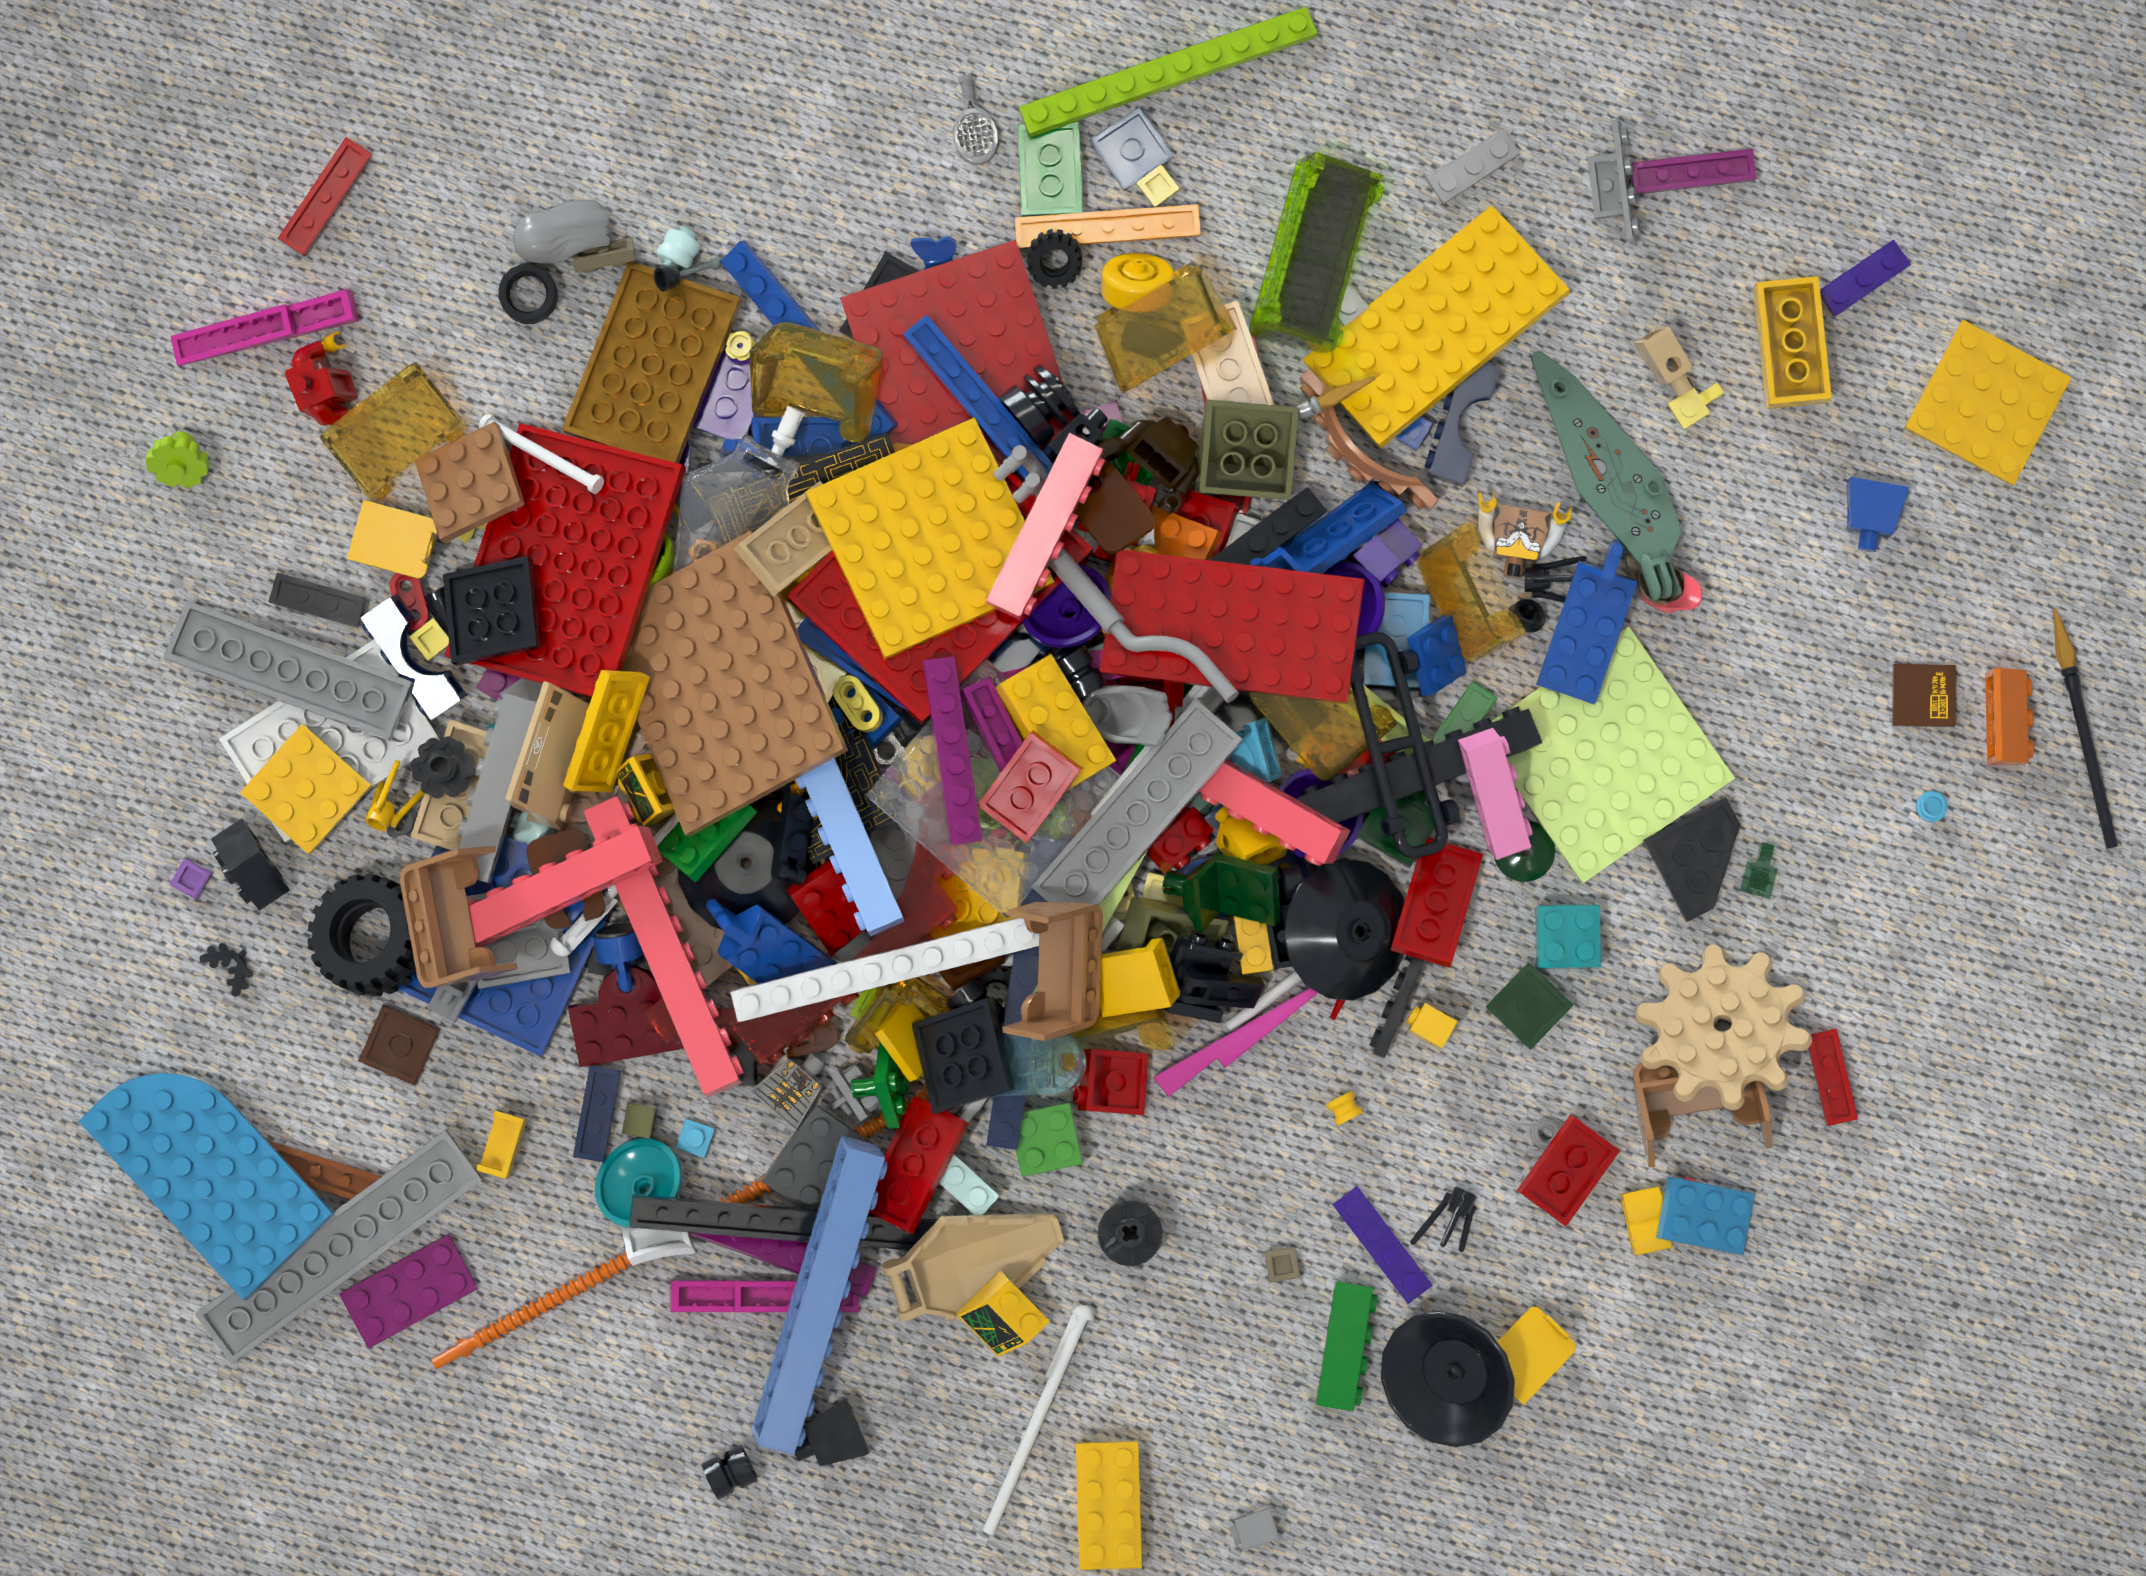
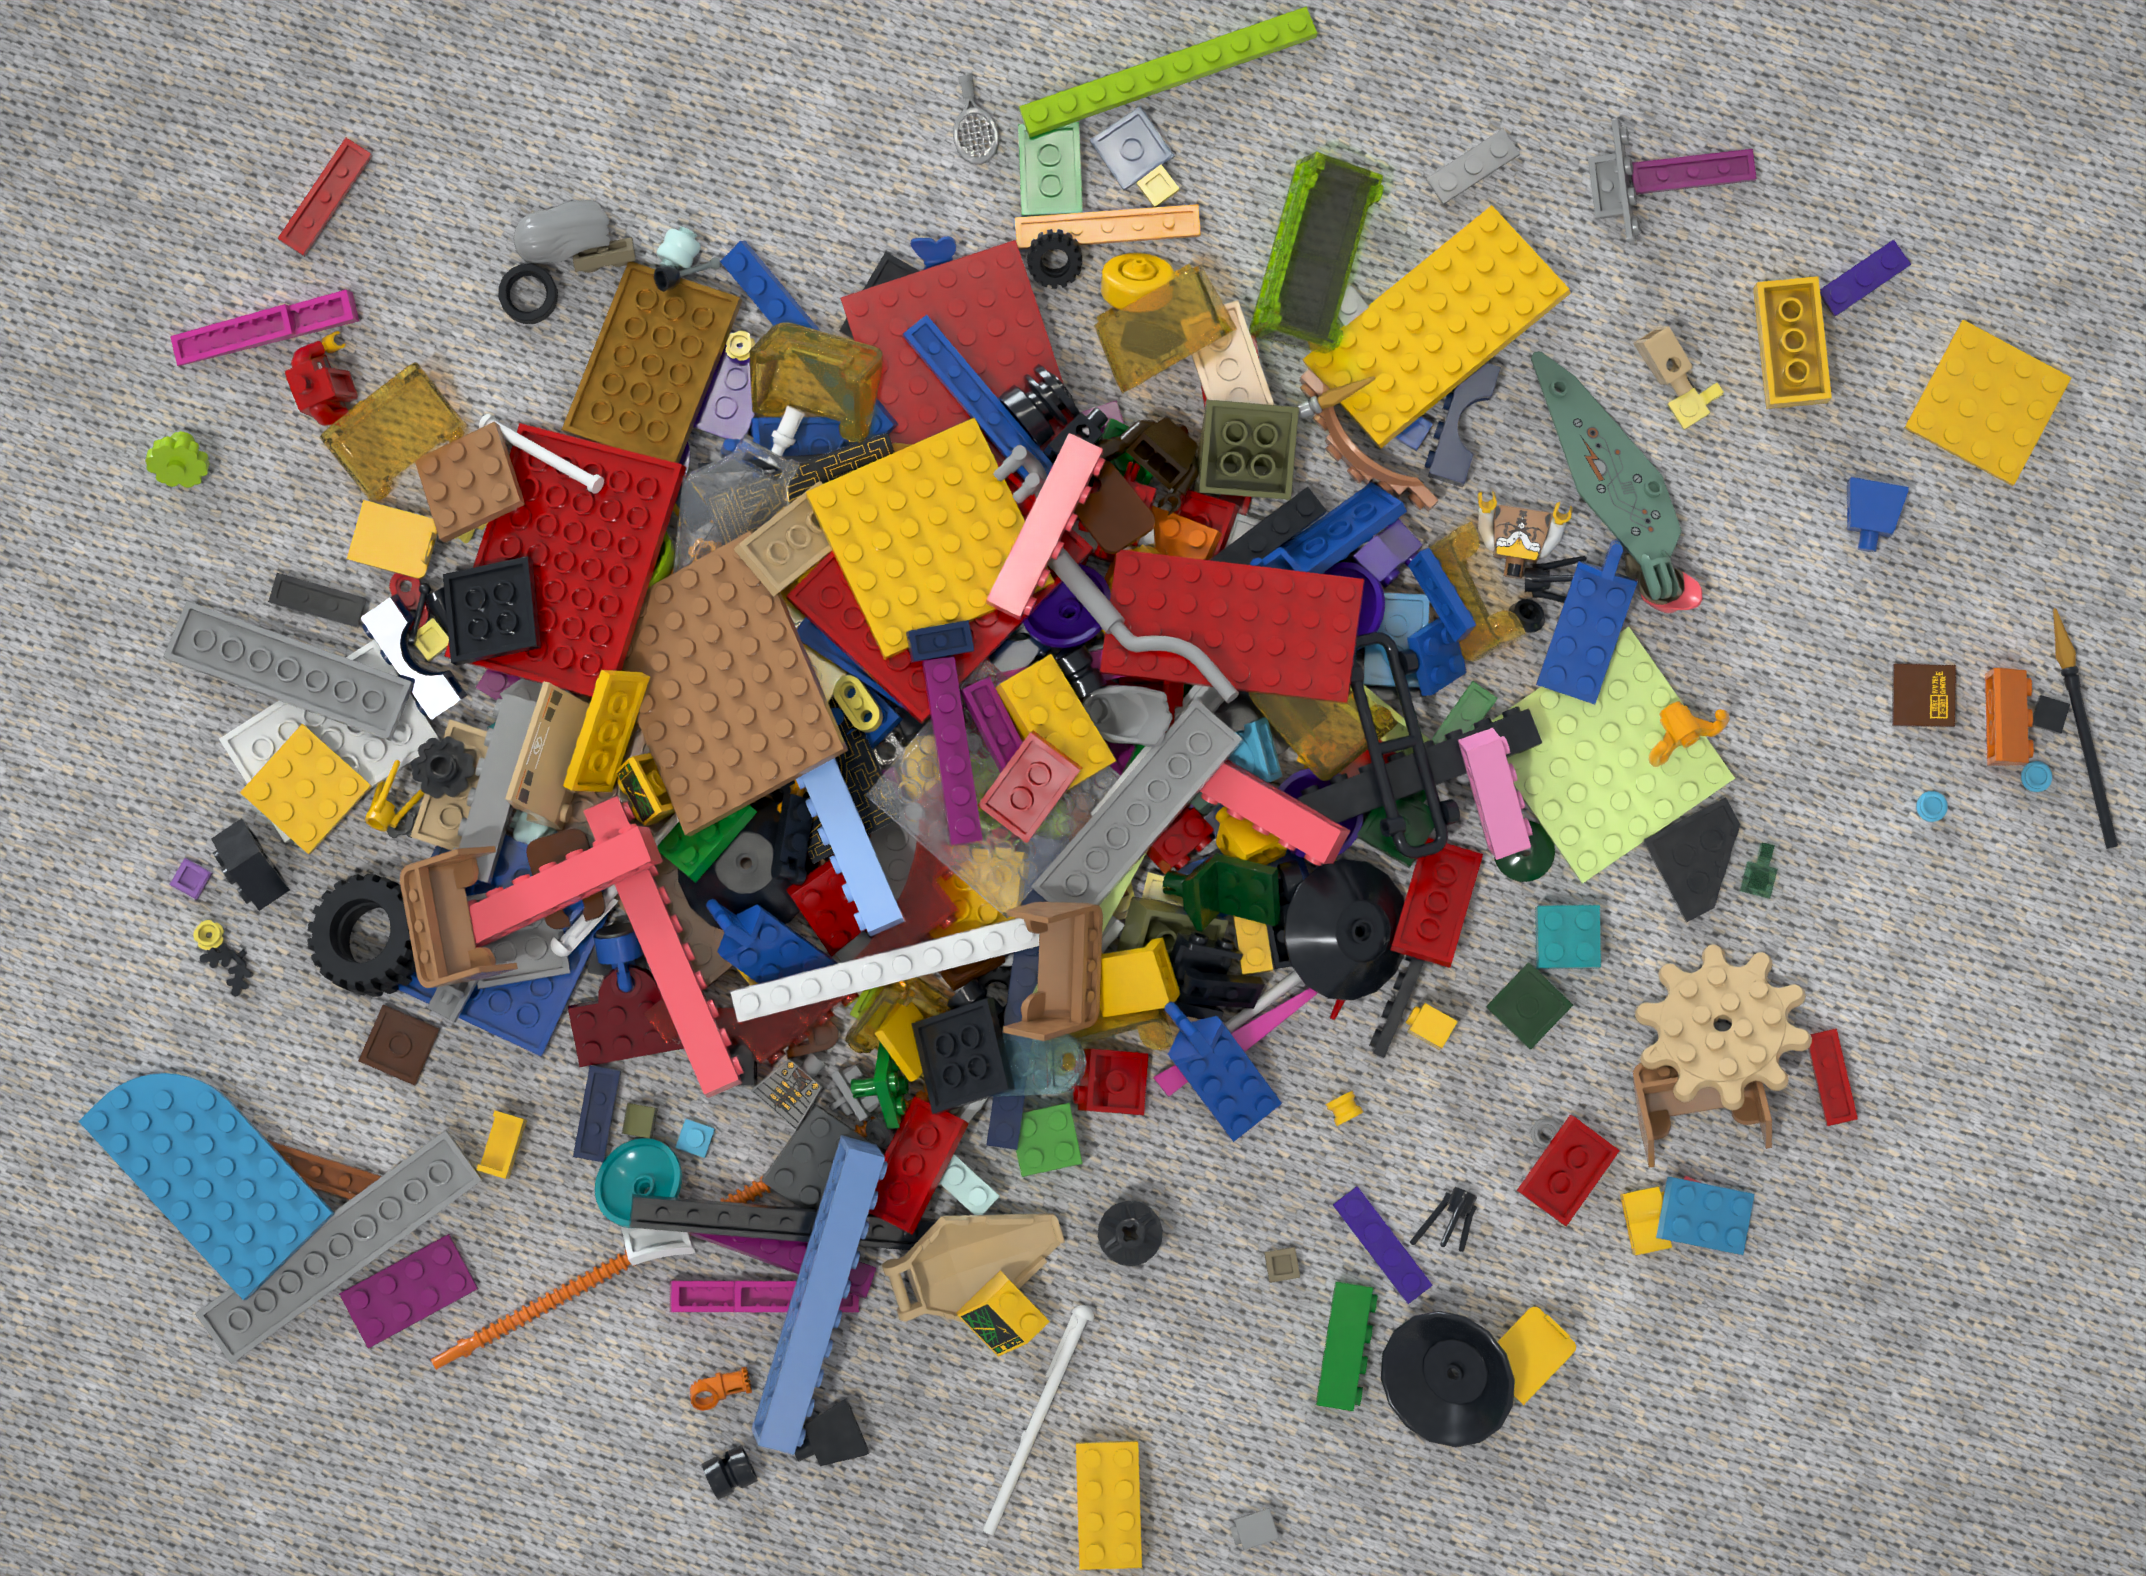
none -> light yellow plate [193,920,224,950]
none -> black hinge [408,583,431,646]
none -> orange connector [690,1367,752,1411]
none -> dark grey plate [866,1112,893,1148]
none -> dark blue plate [906,620,974,663]
none -> blue hinge [1165,1002,1282,1142]
none -> blue plate [1408,548,1476,643]
none -> light orange piece [1648,701,1730,767]
none -> medium azure plate [2021,761,2052,792]
none -> black tile [2032,695,2070,734]

